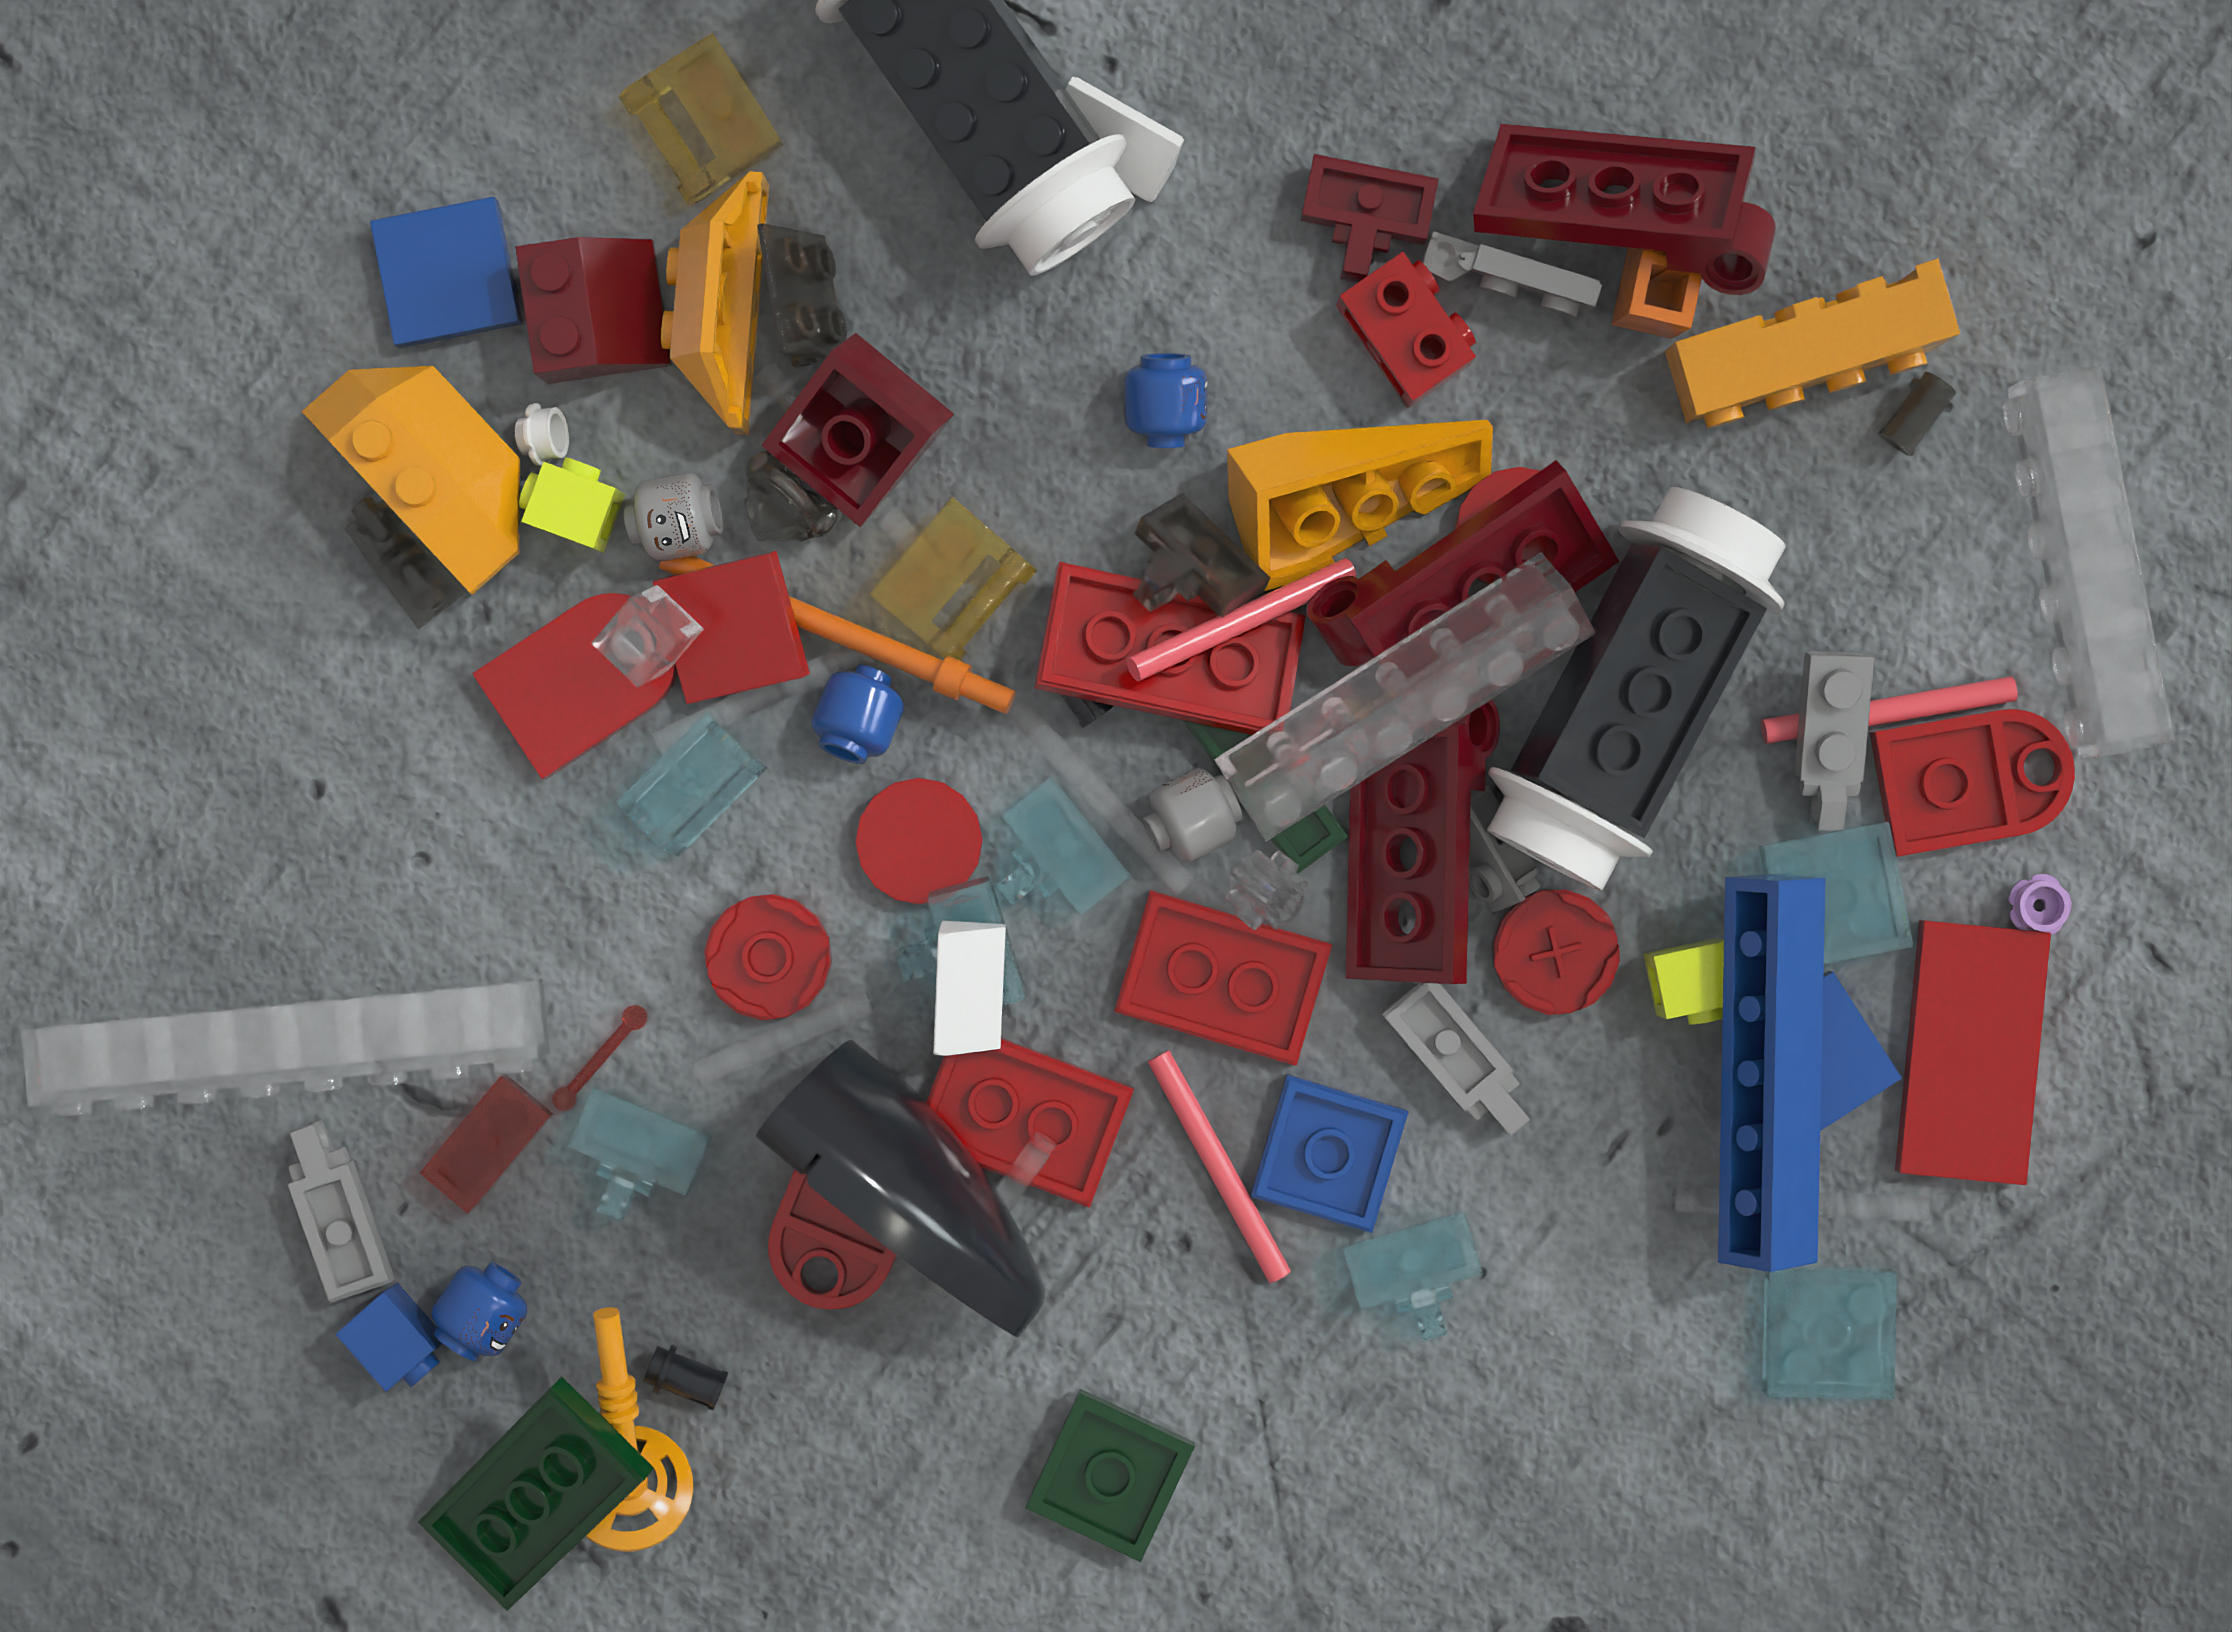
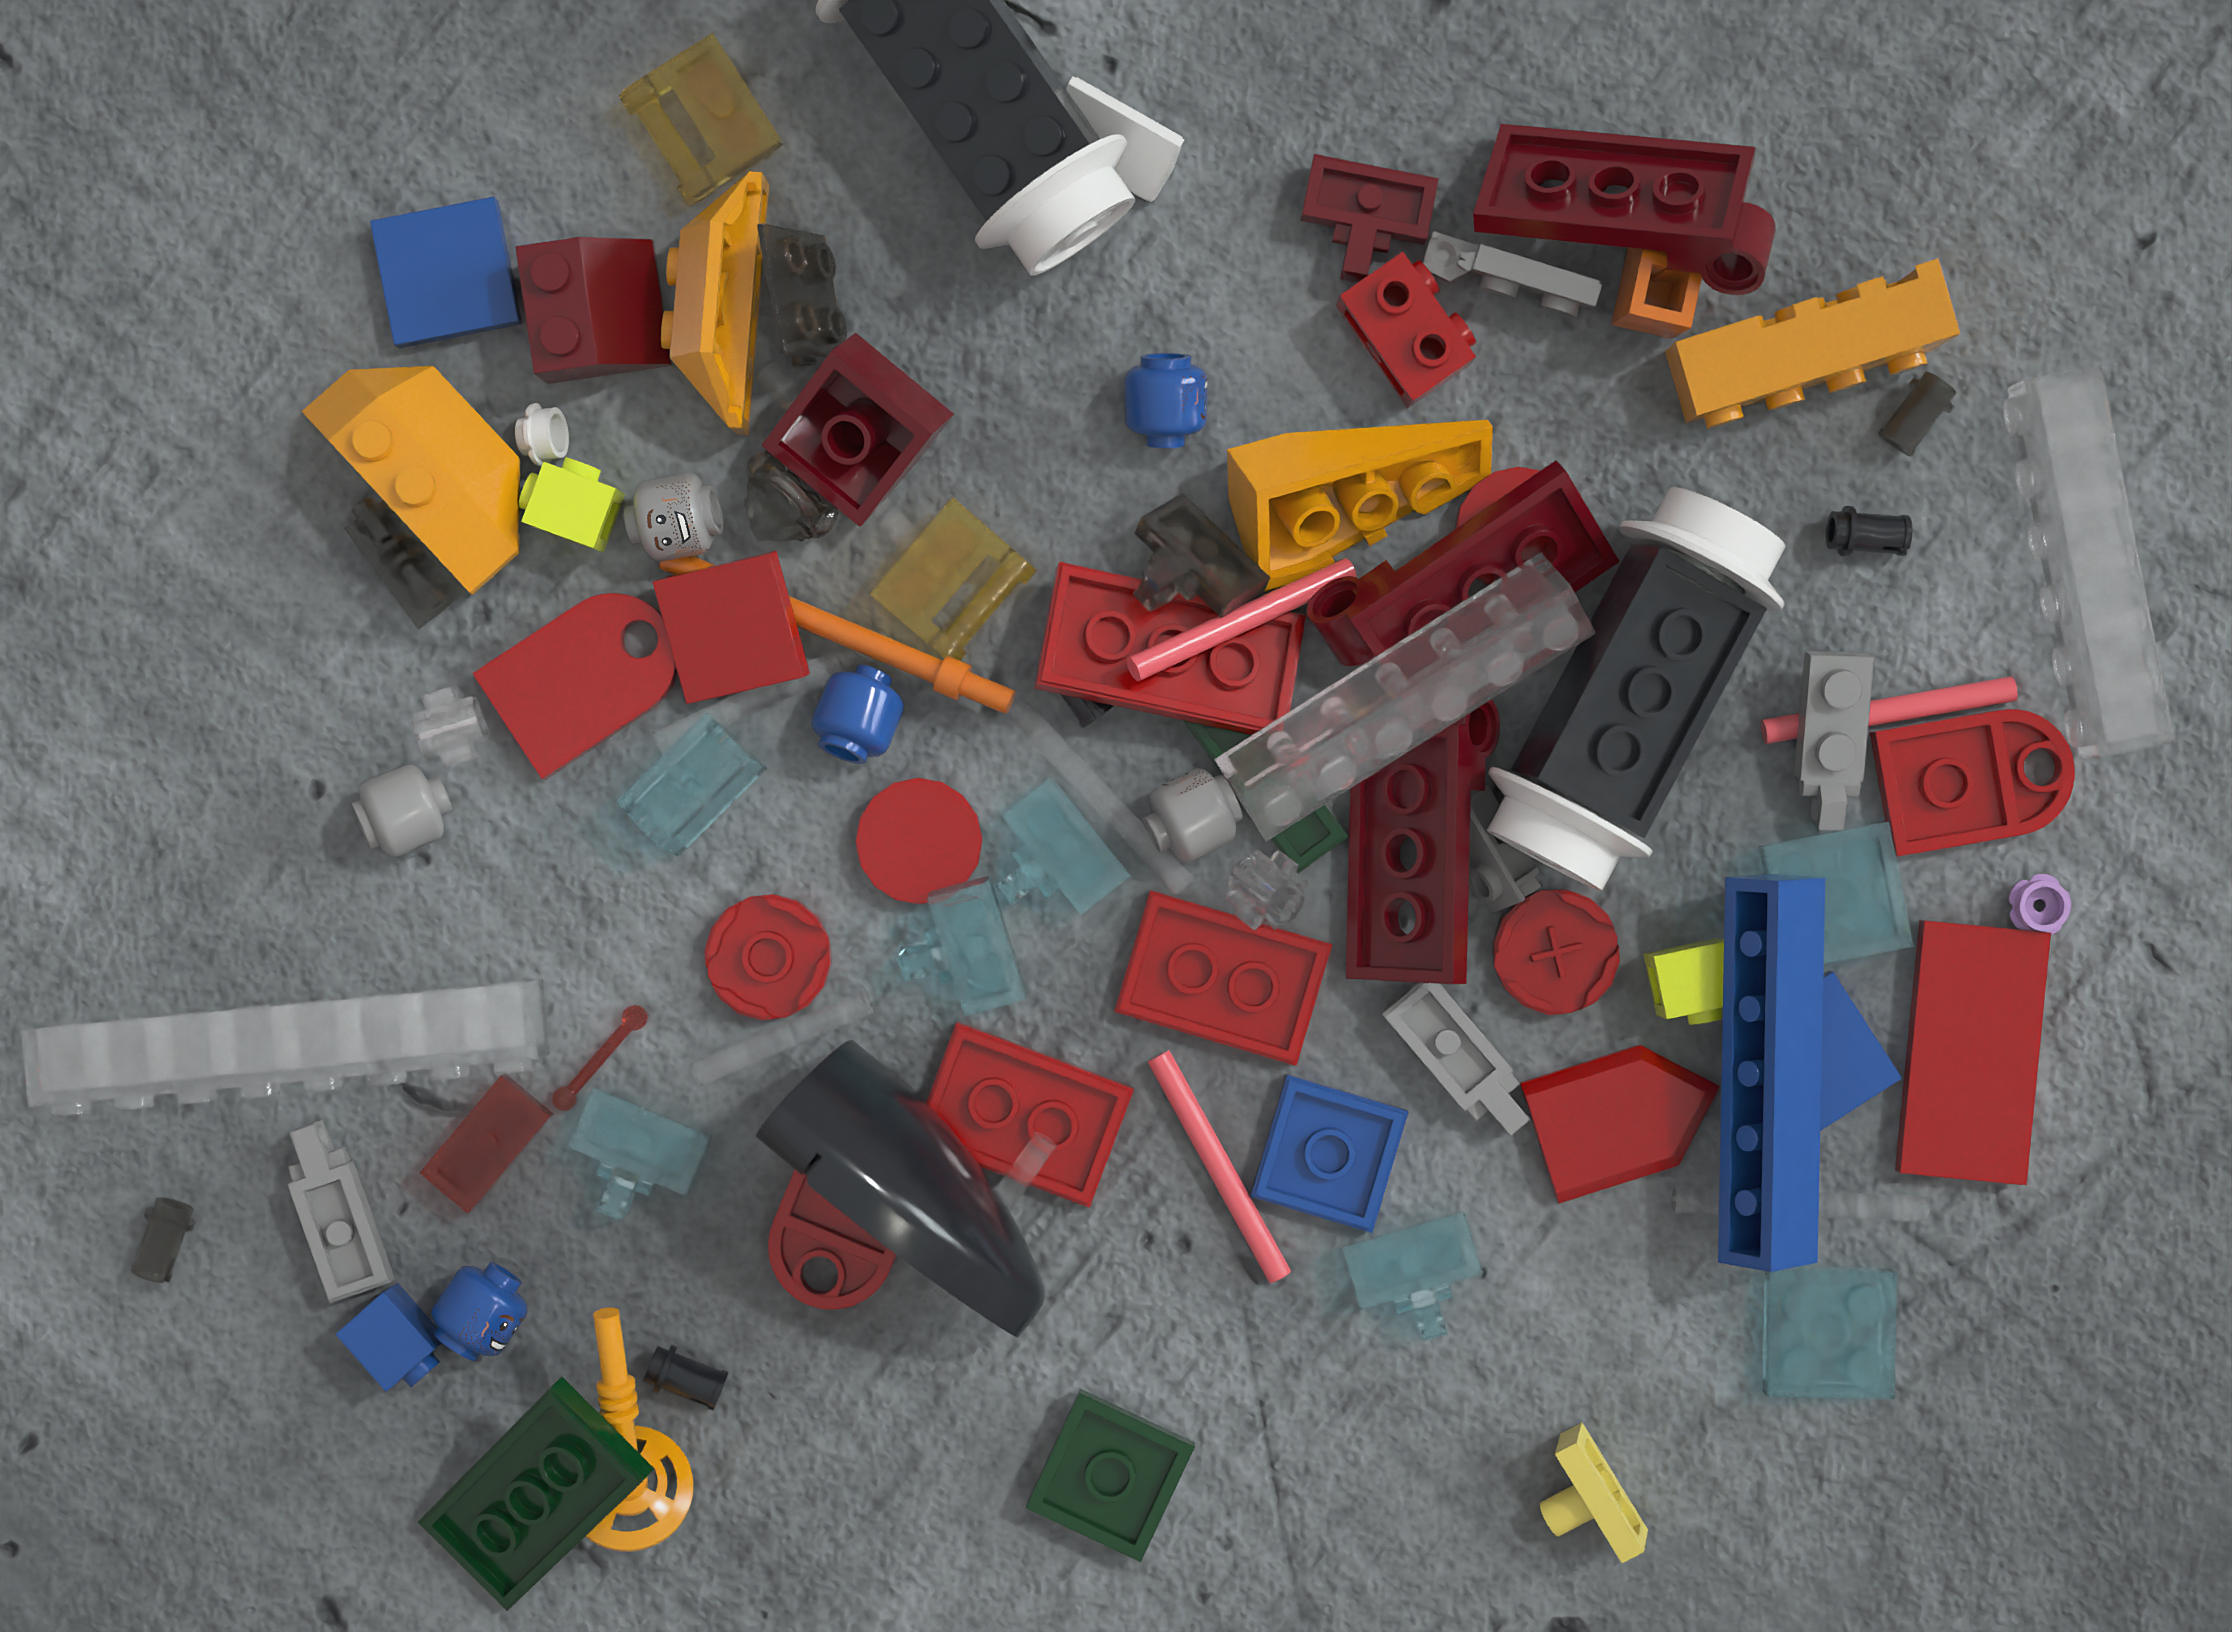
clear brick [591,585,704,688] -> none
white slope [934,921,1006,1056] -> none
none -> clear smoke pin [130,1197,196,1283]
none -> light grey head [351,764,453,857]
none -> clear gear [411,686,489,767]
none -> red tile [1519,1044,1720,1204]
none -> light yellow tile [1540,1422,1648,1563]
none -> black pin [1826,506,1913,557]

